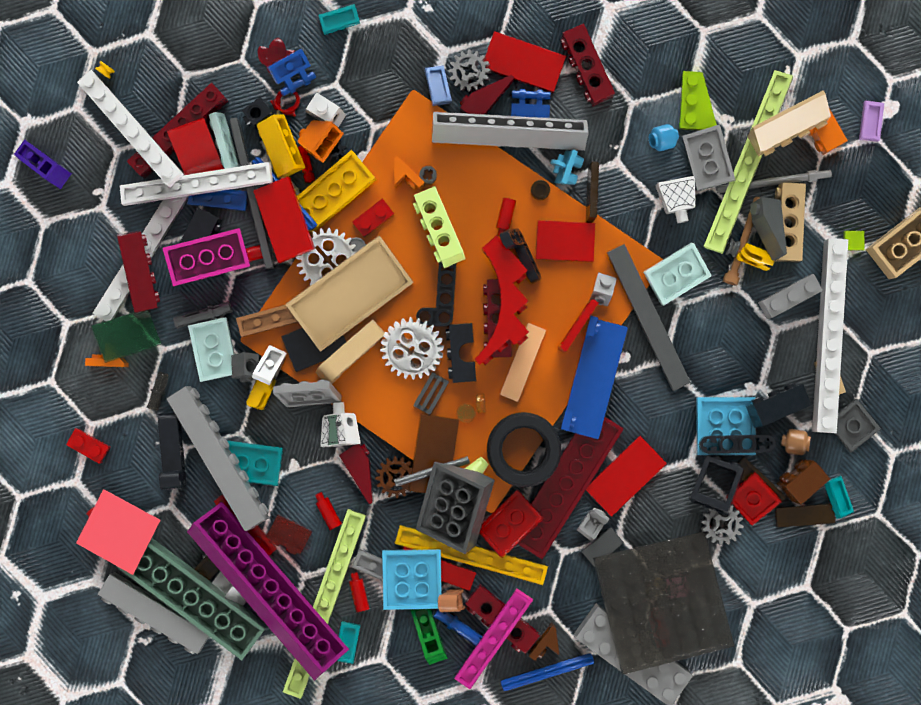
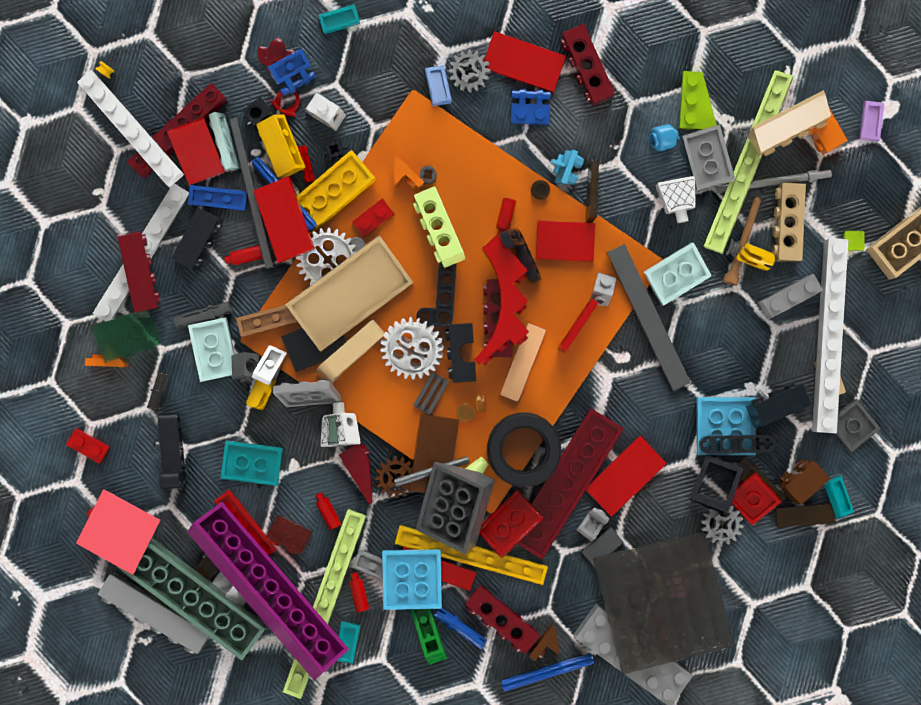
dark purple slope [13,139,72,189] -> none
white plate [120,162,273,206] -> none
dark pink brick [163,228,250,286] -> none
light grey brick [166,386,270,531] -> none
orange torso [298,120,344,163] -> none
light grey brick [432,112,588,151] -> none
nougat piece [438,589,465,612] -> none
dark pink tile [454,588,533,689] -> none
dark red slope [460,75,514,115] -> none
blue bracket [561,316,628,439] -> none
dark grey slope [750,197,787,261] -> none
medium nougat head [781,429,811,455] -> none

